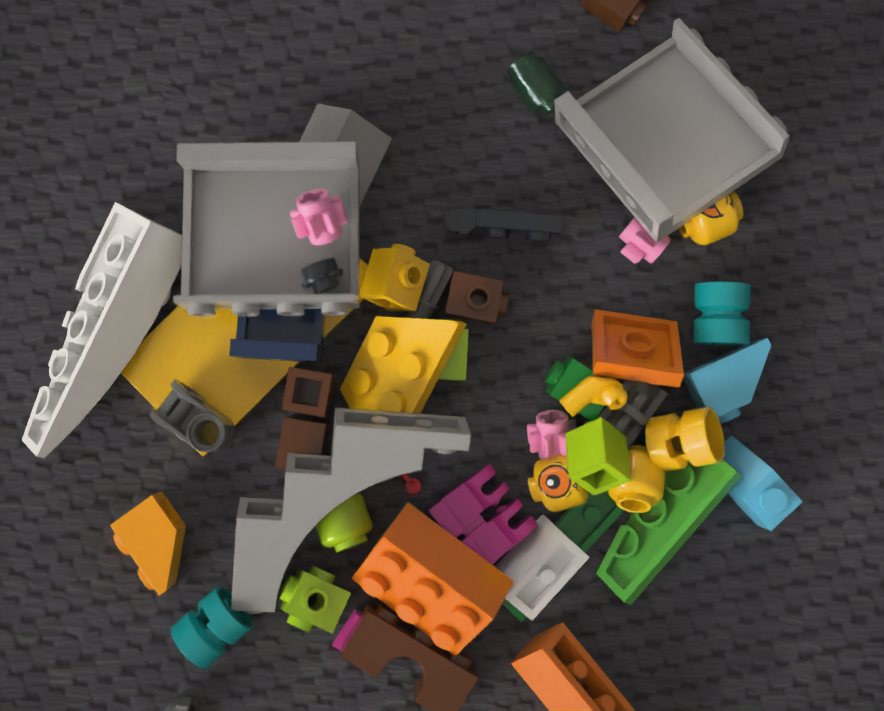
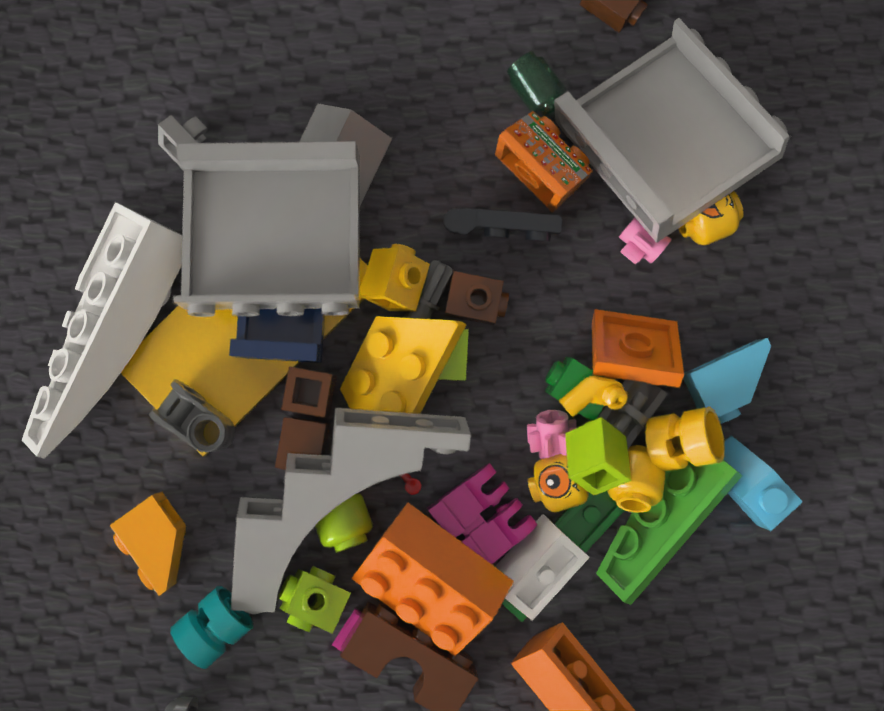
bright pink gear [290,189,349,245] -> none
black plate [301,257,344,294] -> none
teal wheel [693,282,751,346] -> none
none -> light grey tile [158,115,207,171]
none -> orange slope [495,111,593,213]

